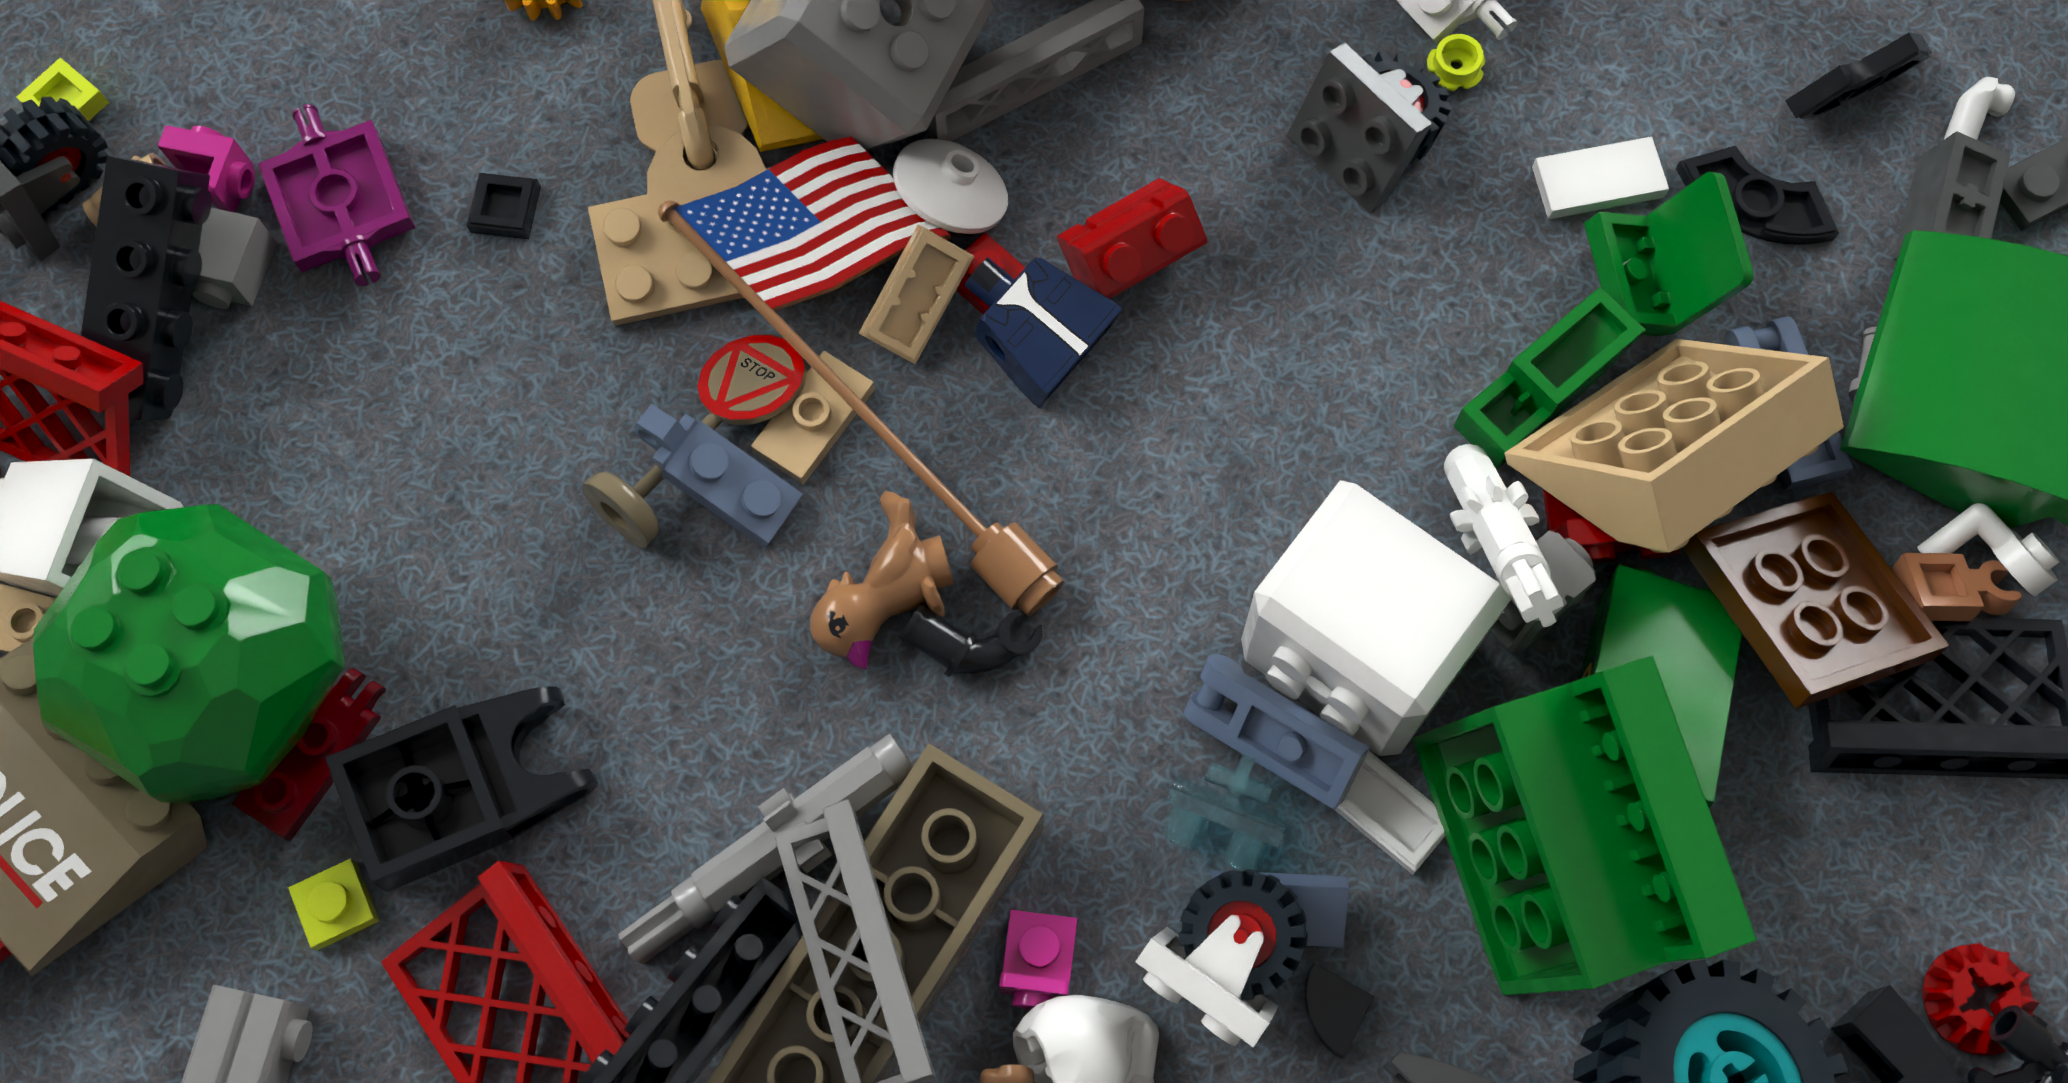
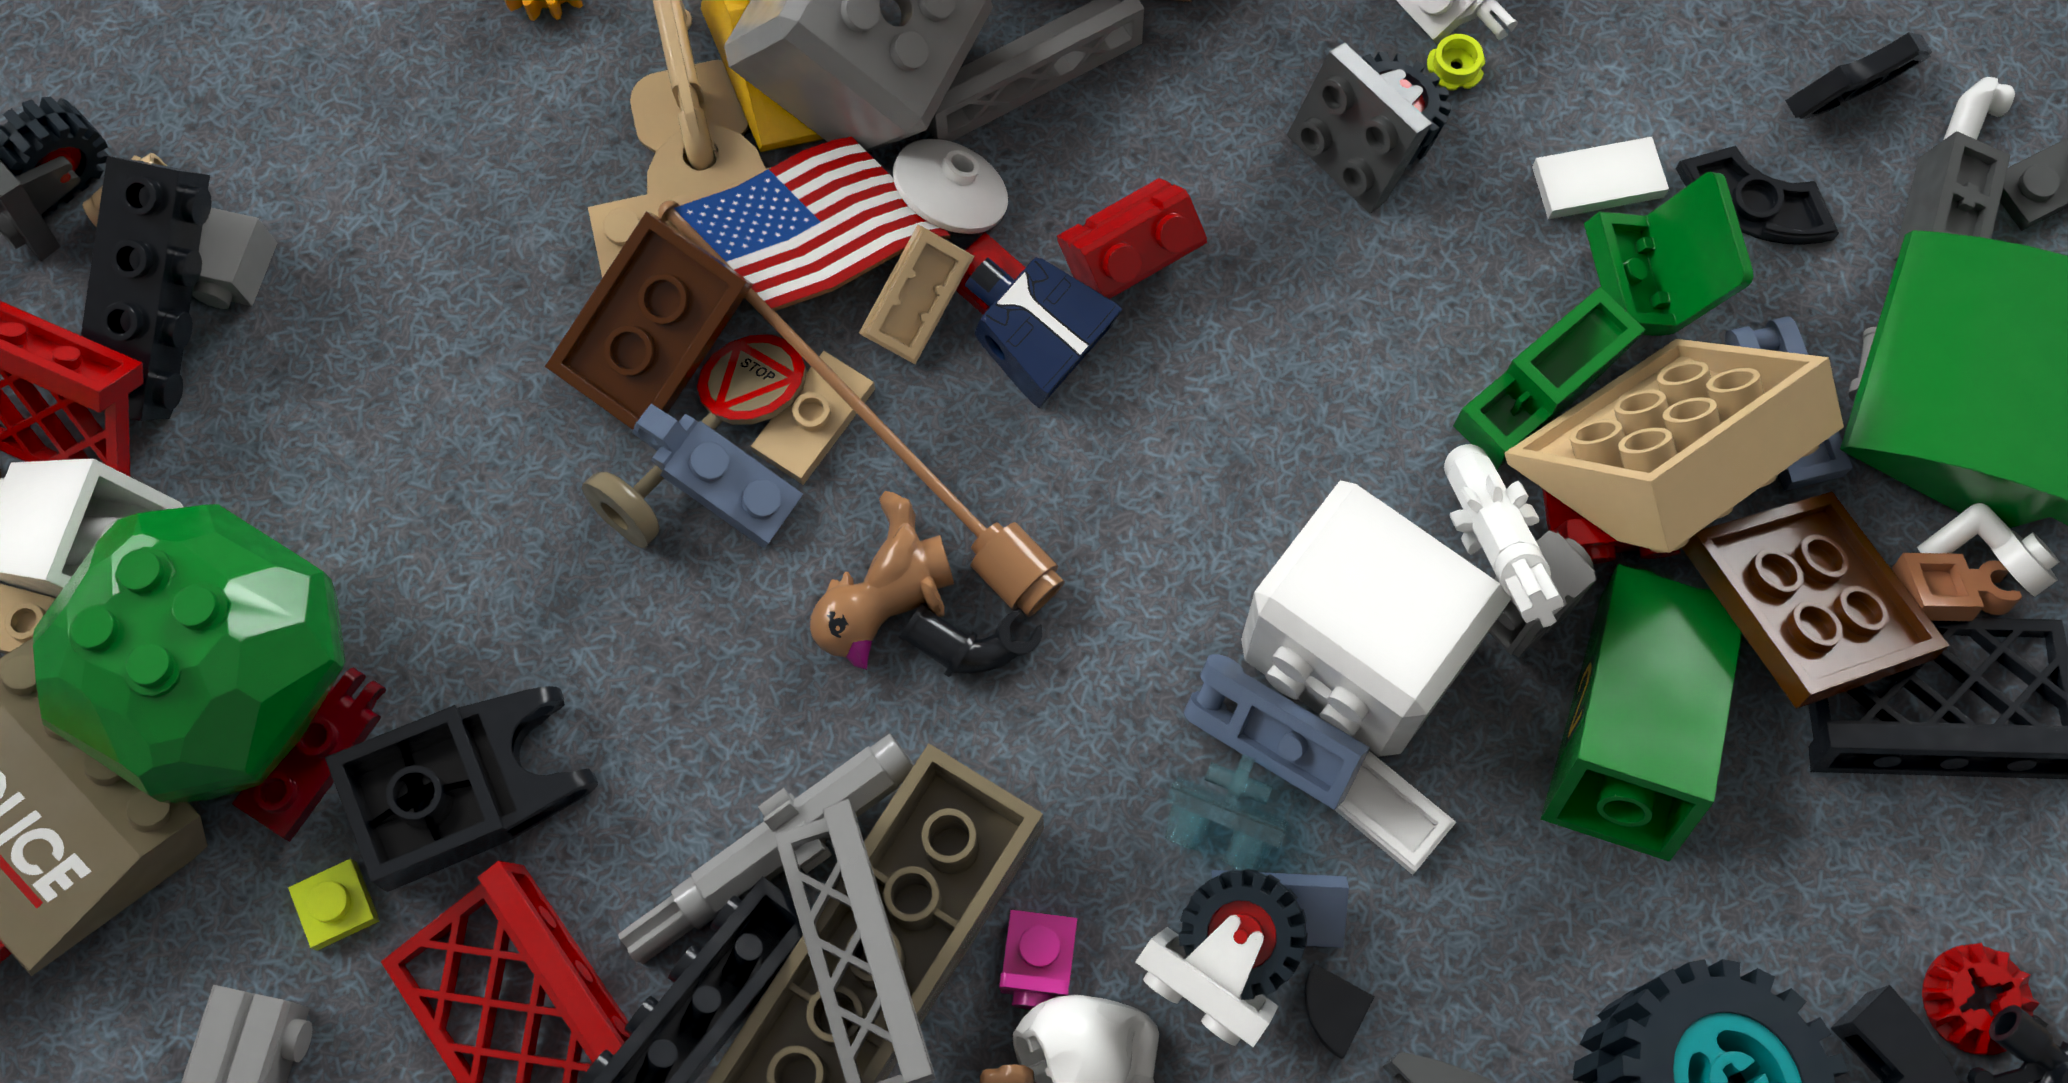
neon yellow plate [16,58,109,121] -> none
dark pink bracket [158,125,255,213] -> none
magenta plate [258,104,416,286] -> none
black tile [467,173,541,240] -> none
green slope [1412,655,1757,995] -> none
none -> reddish brown plate [545,211,753,430]

